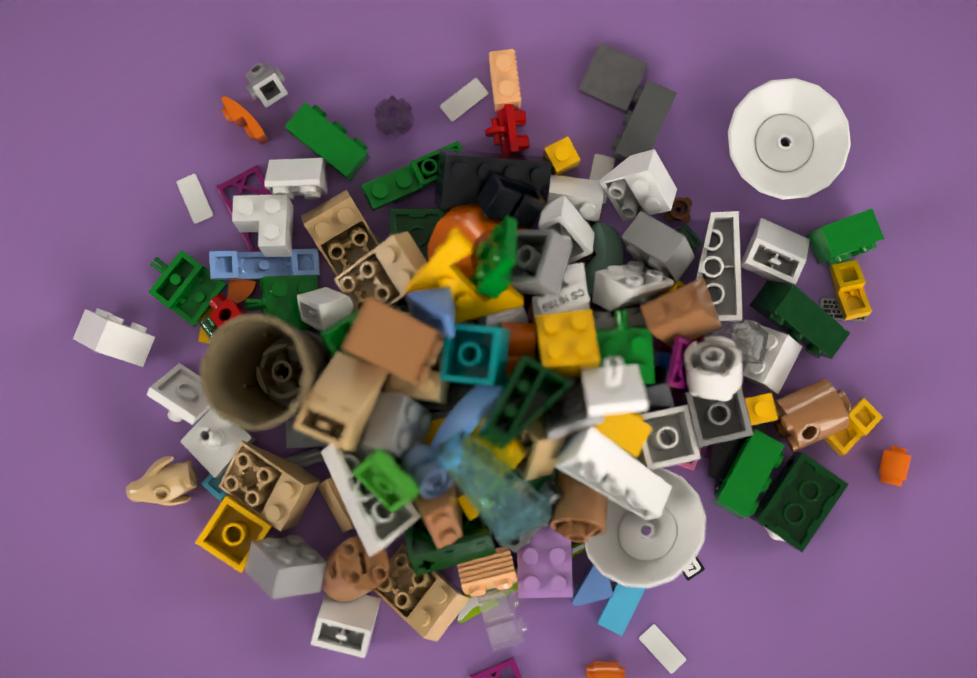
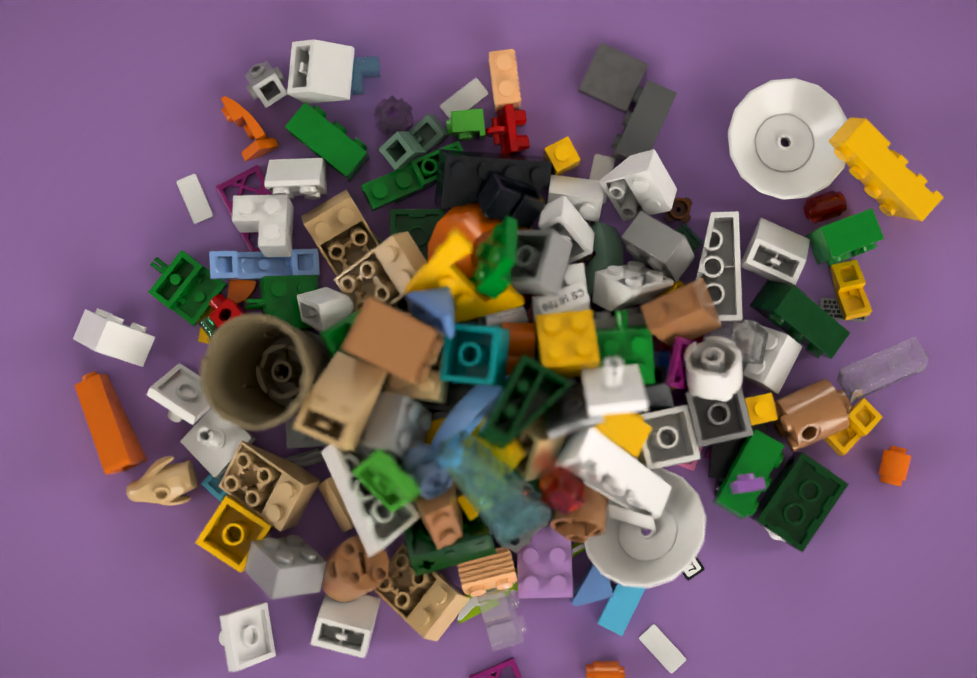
none -> orange slope [74,371,147,475]
none -> white tile [219,602,276,672]
none -> orange tile [241,138,279,161]
none -> white slope [287,39,355,104]
none -> clear light blue piece [350,56,381,95]
none -> sand green brick [379,114,450,170]
none -> bright green brick [446,109,485,141]
none -> clear red brick [540,466,585,515]
none -> white sticker [608,504,656,531]
none -> medium lavender plate [730,473,766,494]
none -> clear red brick [803,191,847,224]
none -> yellow wedge [829,117,944,221]
none -> clear brick [837,336,929,403]

